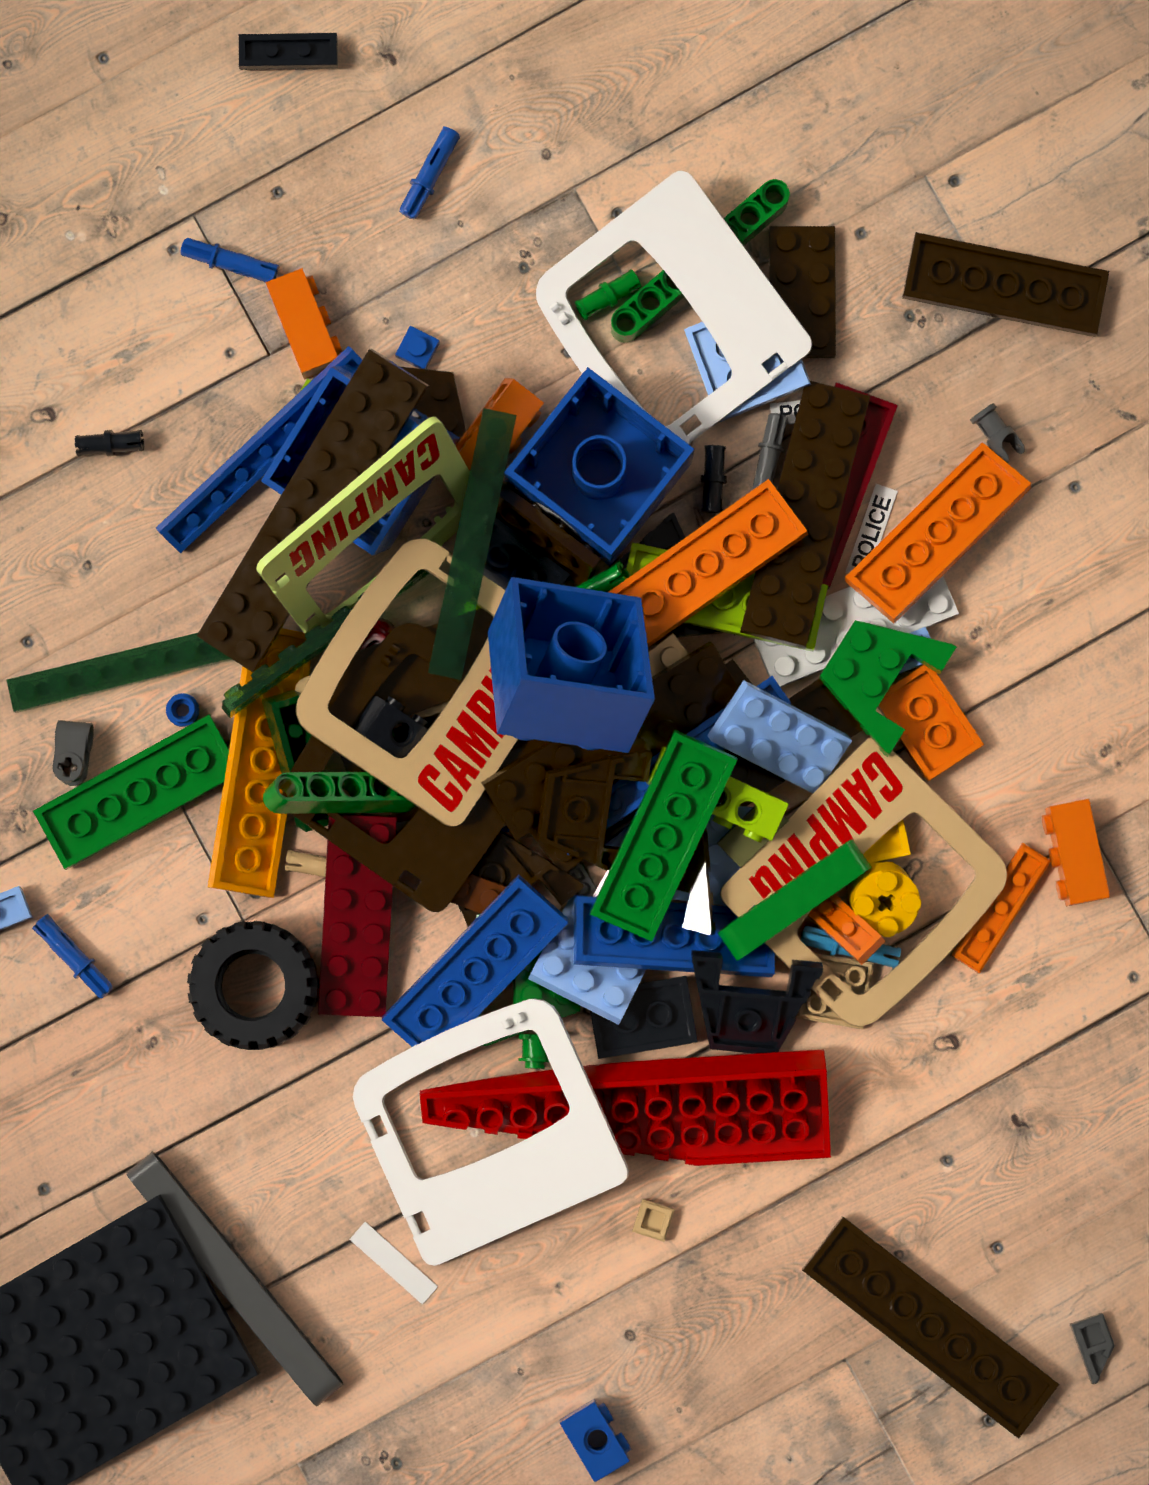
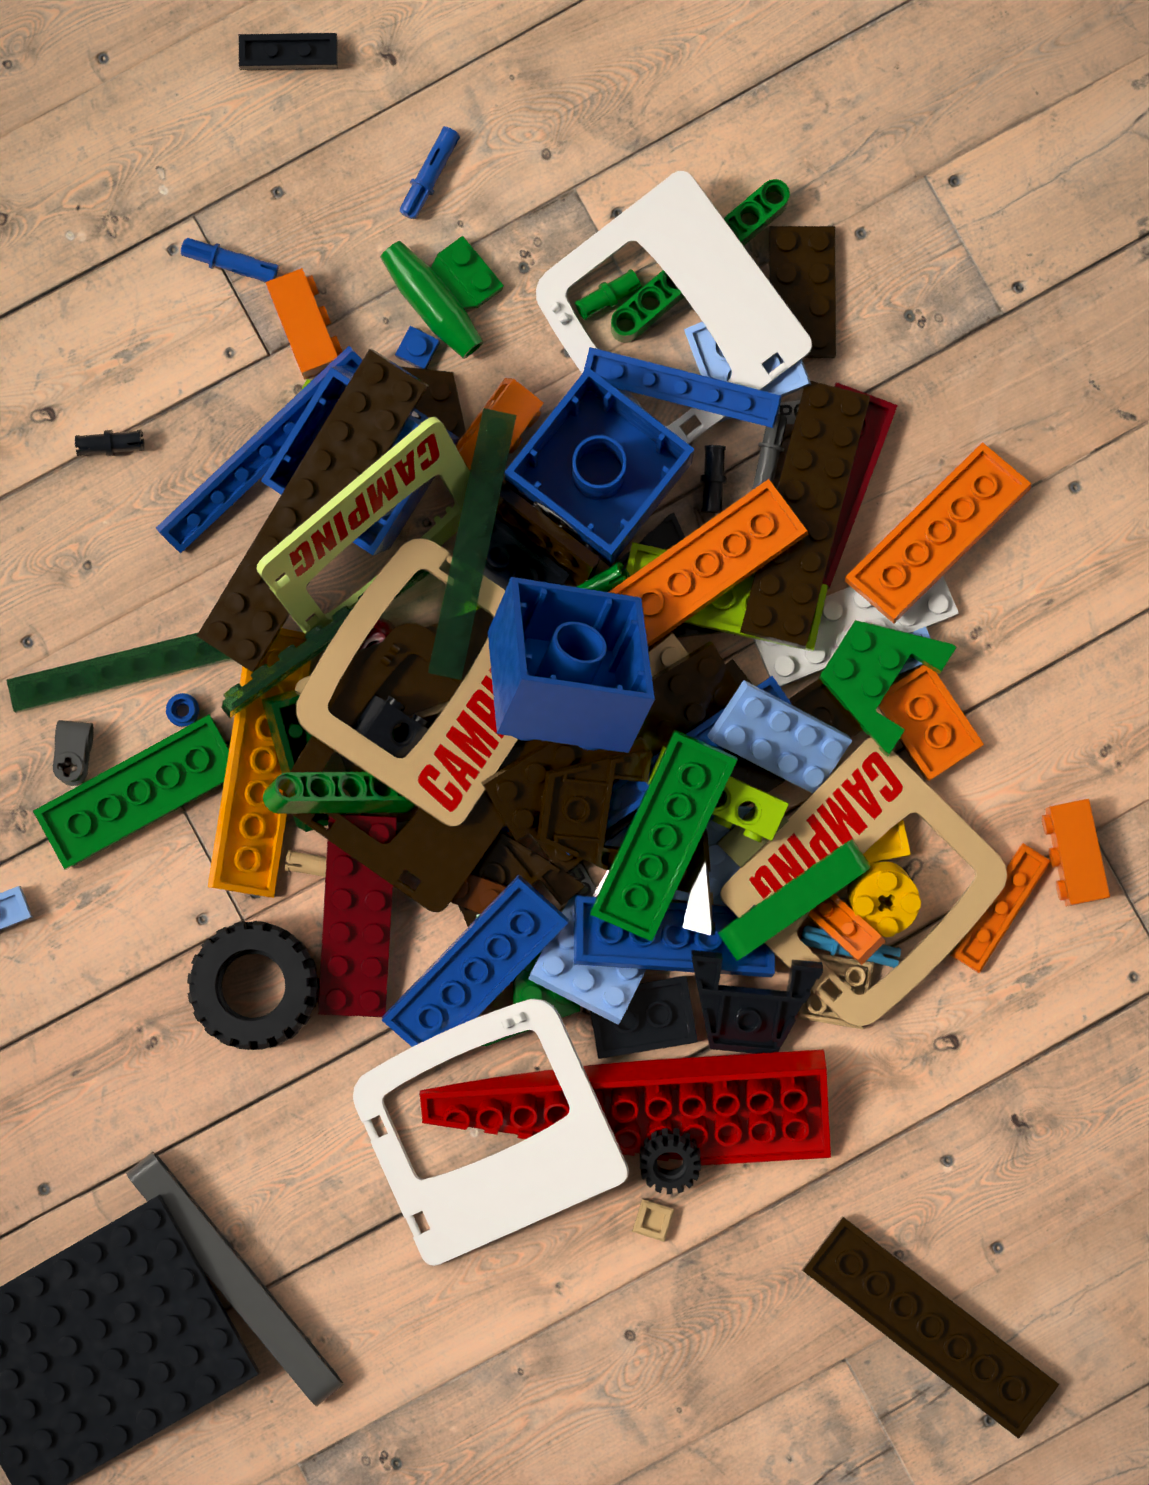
blue axle [32,914,113,998] -> none
white sticker [349,1222,438,1304] -> none
green brick [518,1034,550,1069] -> none
blue brick [559,1399,632,1482] -> none
white sticker [845,484,898,574] -> none
dark brown plate [902,232,1110,337] -> none
dark grey piece [970,403,1025,463] -> none
dark grey tile [1070,1313,1115,1384] -> none
none -> green plate [380,236,504,359]
none -> blue plate [583,347,782,428]
none -> black tyre [640,1128,701,1195]

